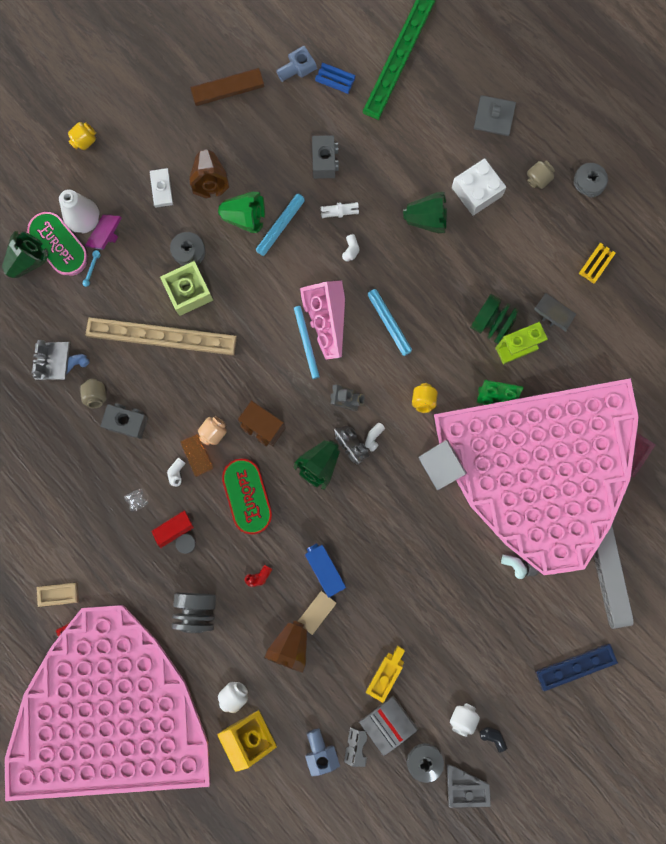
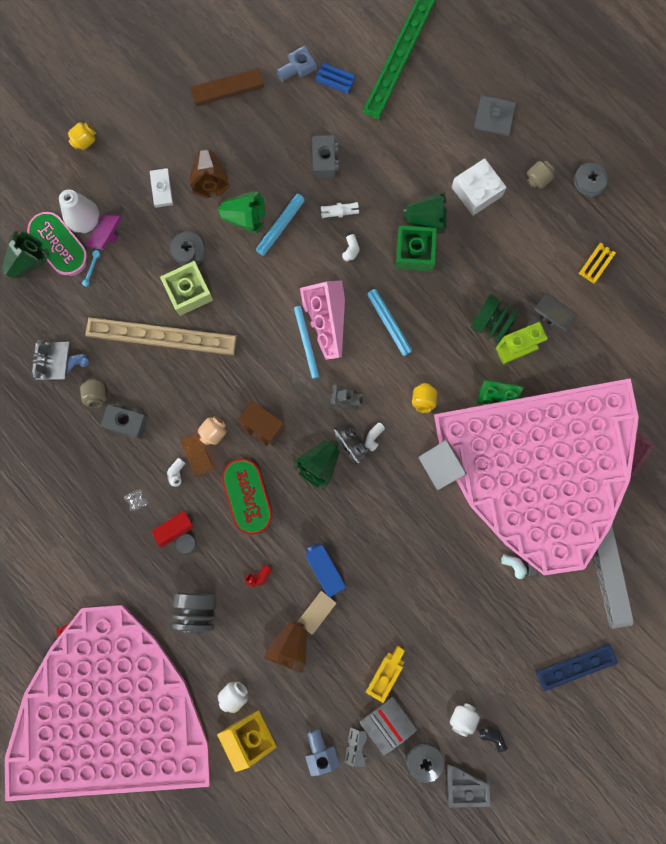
tan tile [37,583,79,607] -> none
none -> green brick [395,226,437,271]

